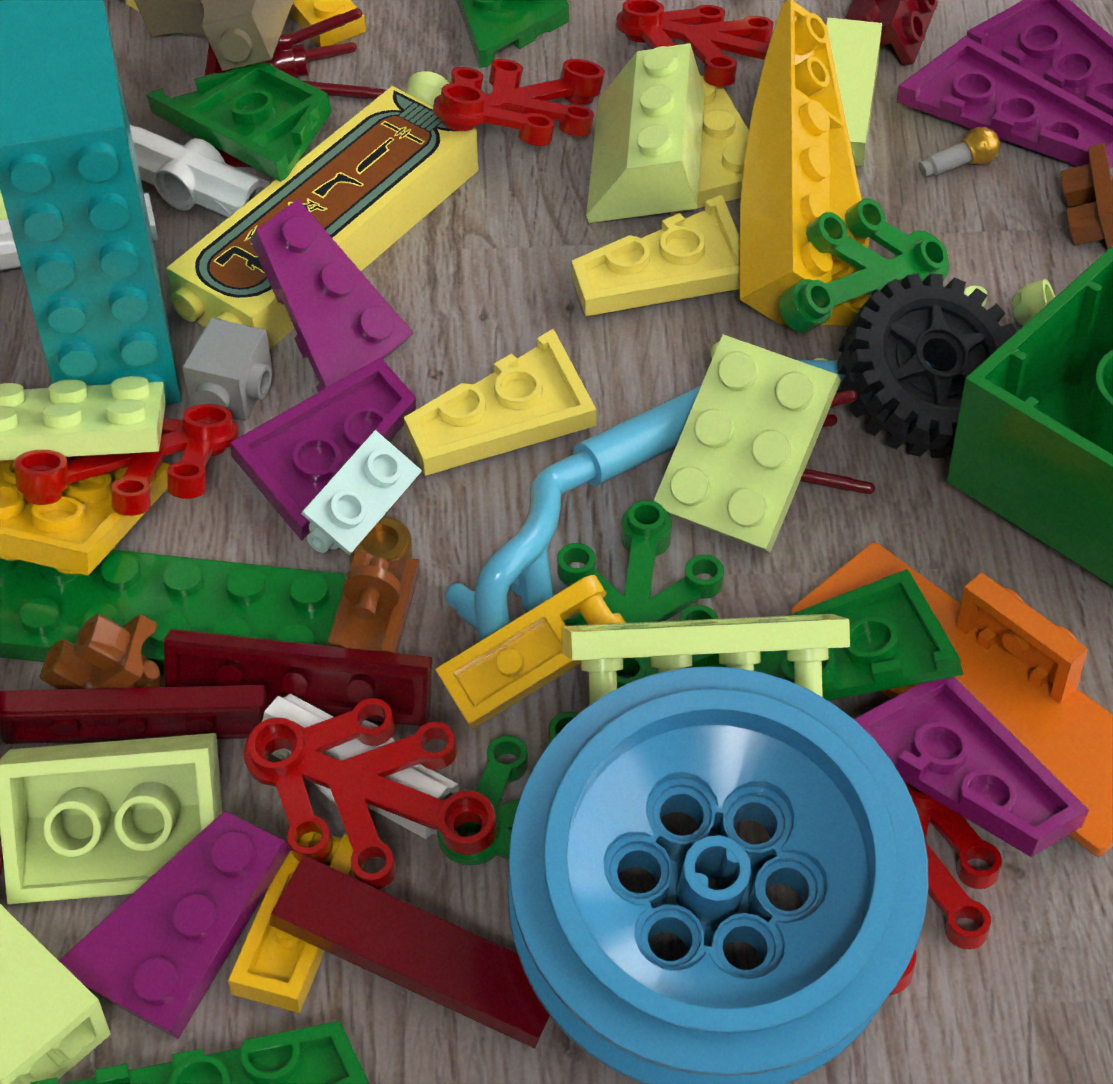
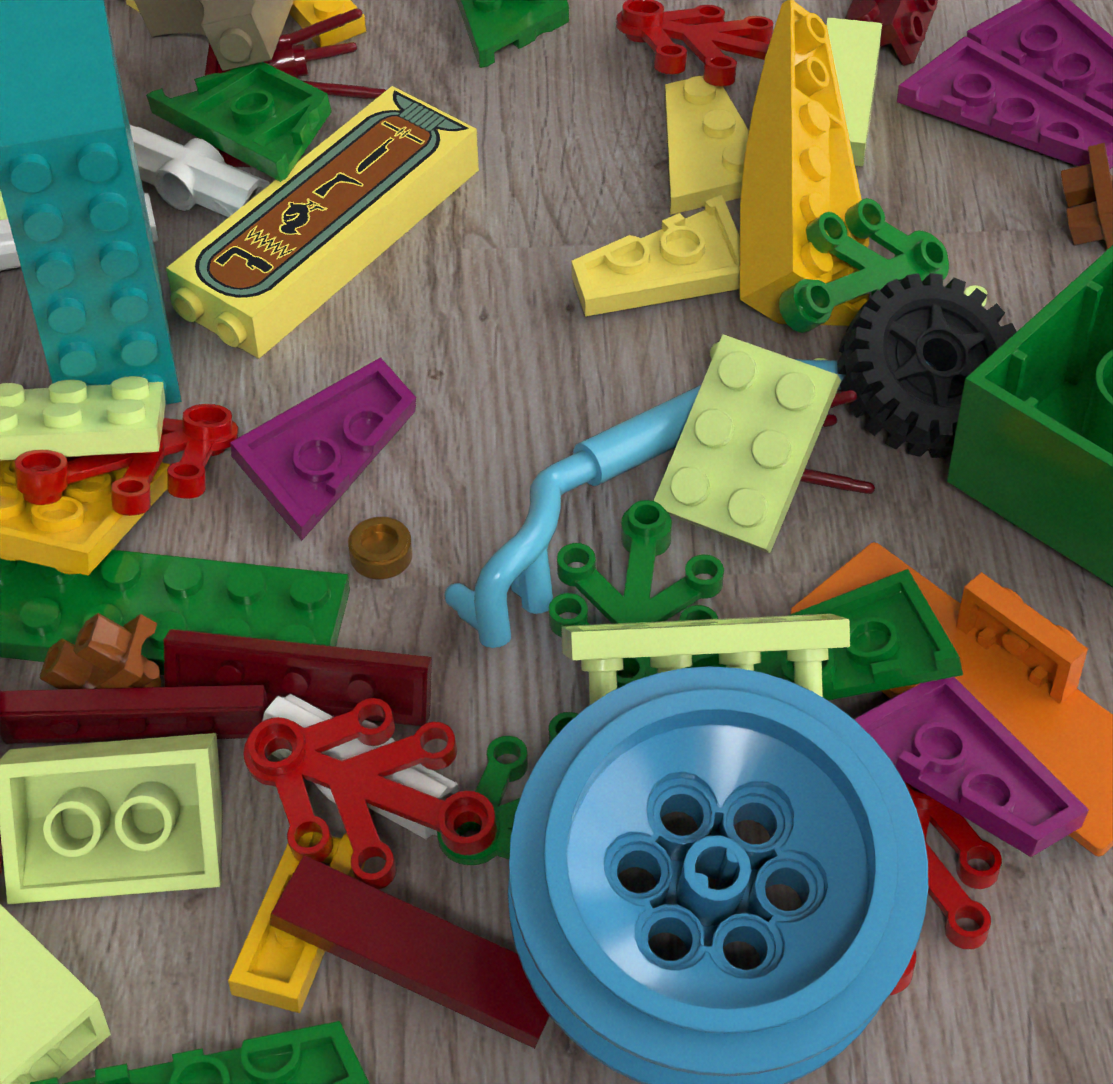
magenta wing [59,811,291,1039] -> none
light grey brick [183,318,273,421] -> none
magenta wing [250,199,413,392] -> none
light aqua hinge [301,430,422,555] -> none
dark orange hips [328,551,420,653] -> none
light yellow wing [404,329,597,476] -> none
yellowish green hinge [406,71,449,106] -> none
red plant [433,59,605,146] -> none
yellow plate [435,575,626,730] -> none
yellowish green slope [586,43,705,223] -> none
piece [919,127,1000,177] -> none
yellowish green hinge [1012,279,1055,326] -> none

